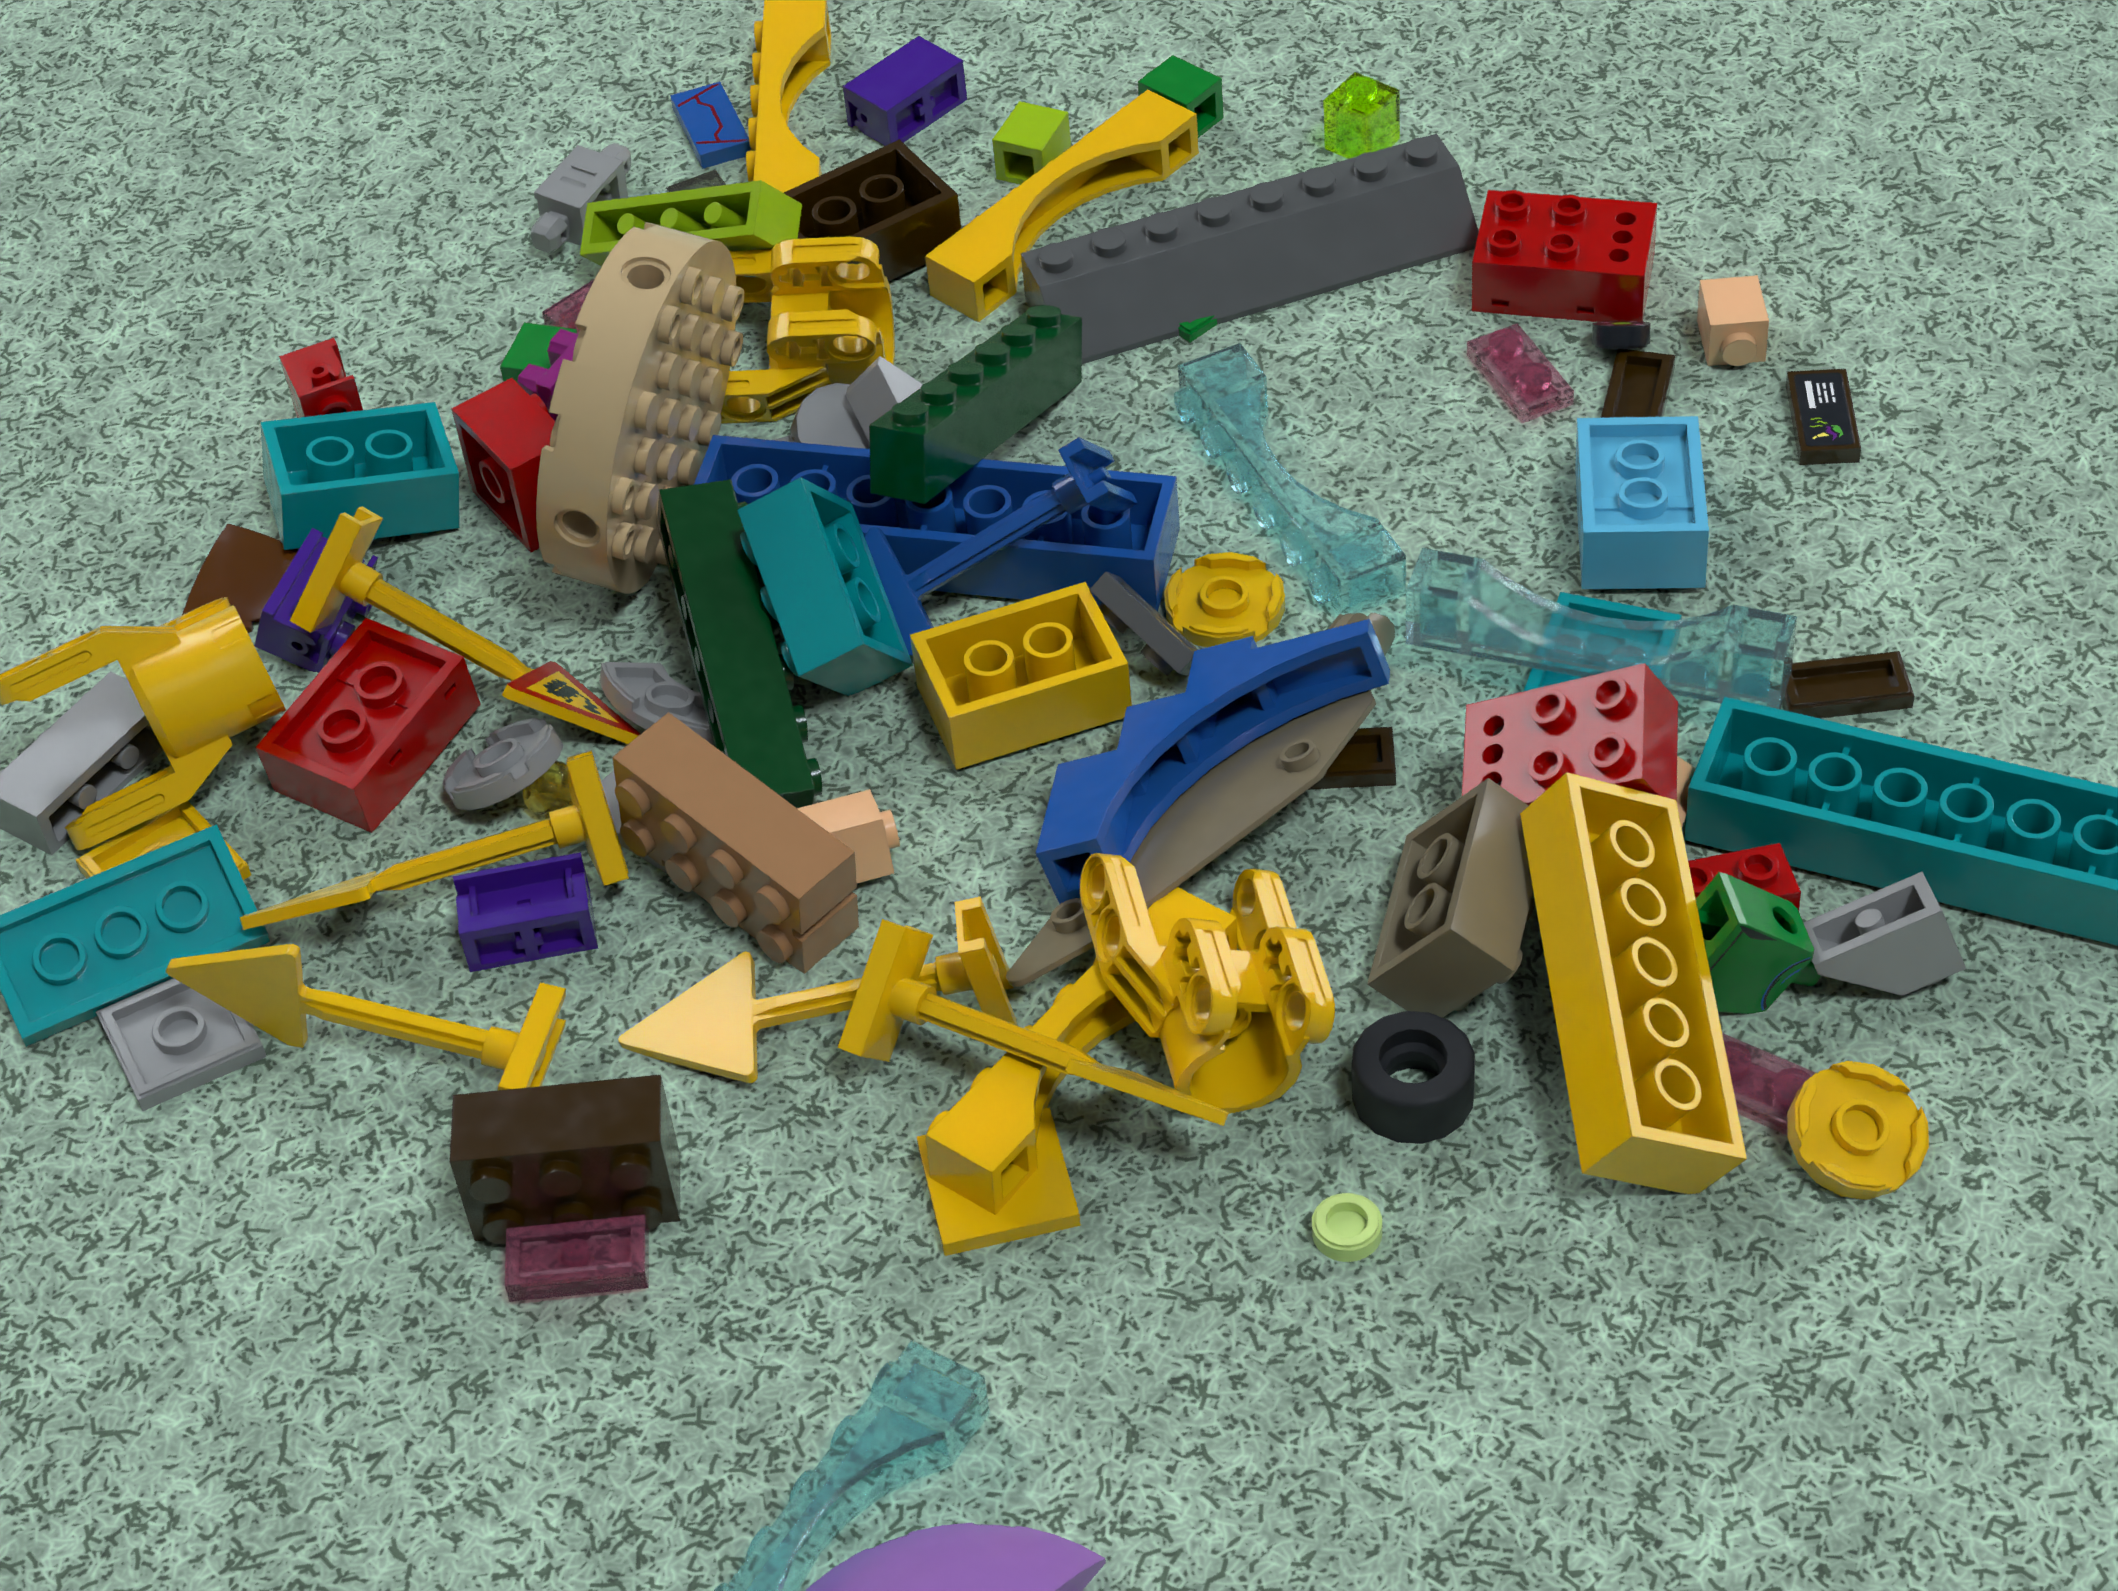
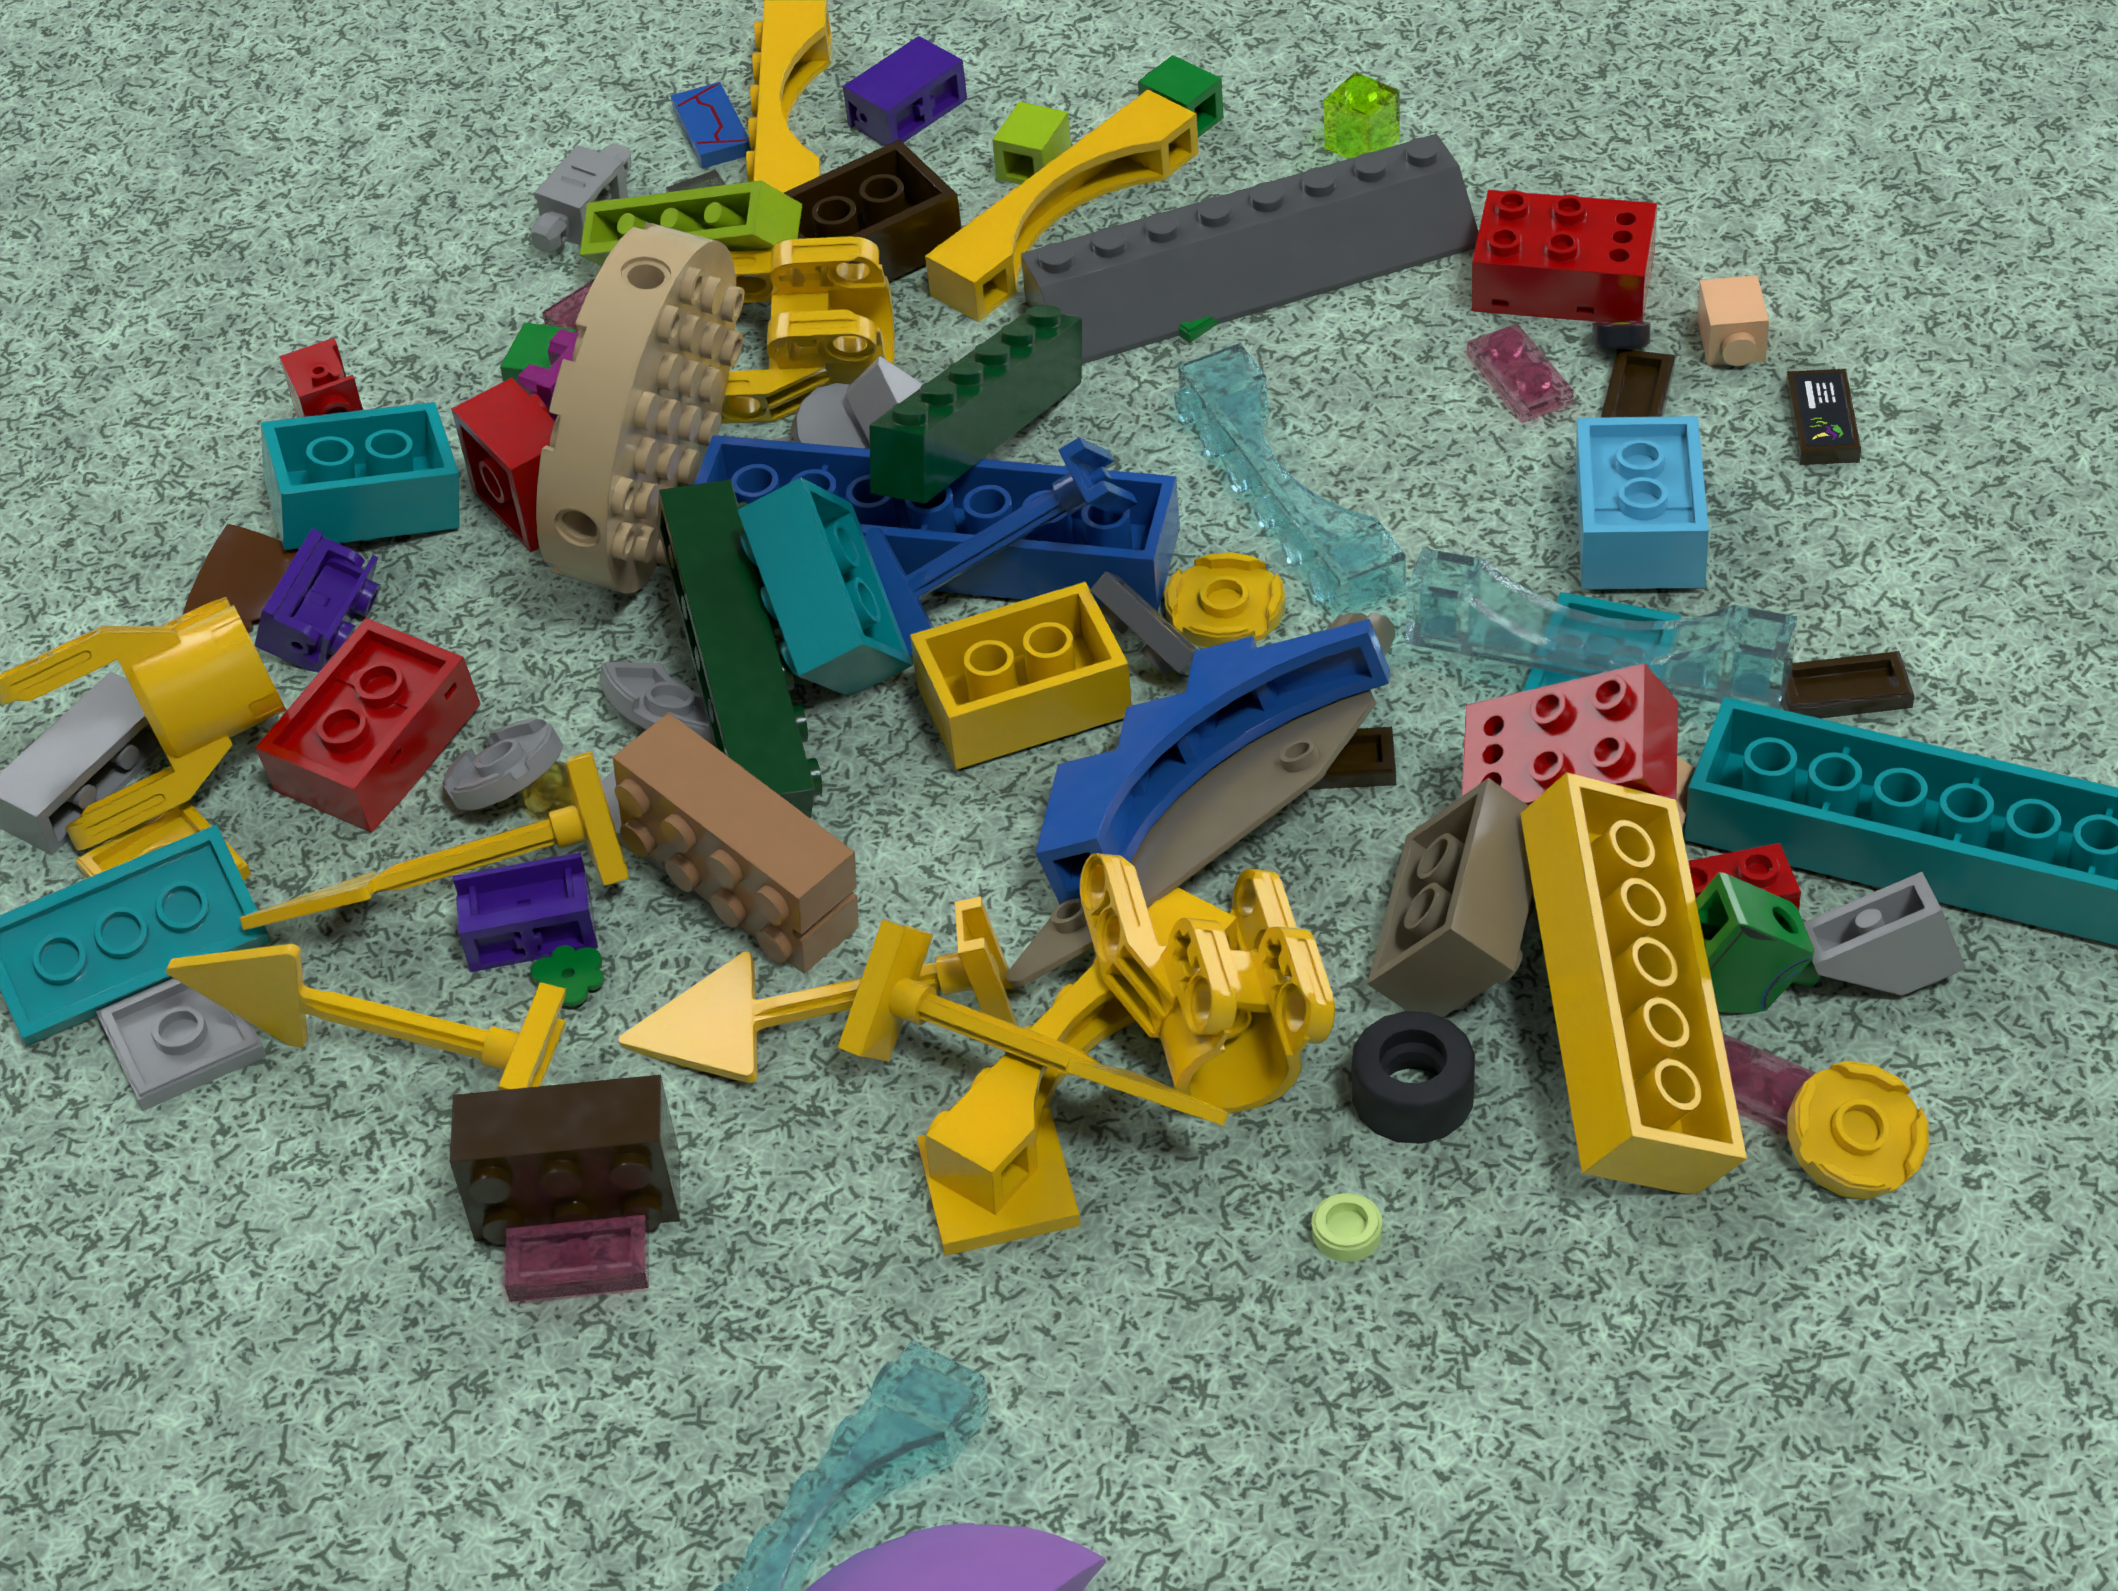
yellow piece [289,506,640,744] -> none
light nougat brick [797,789,900,883] -> none
none -> green plant [530,945,604,1007]

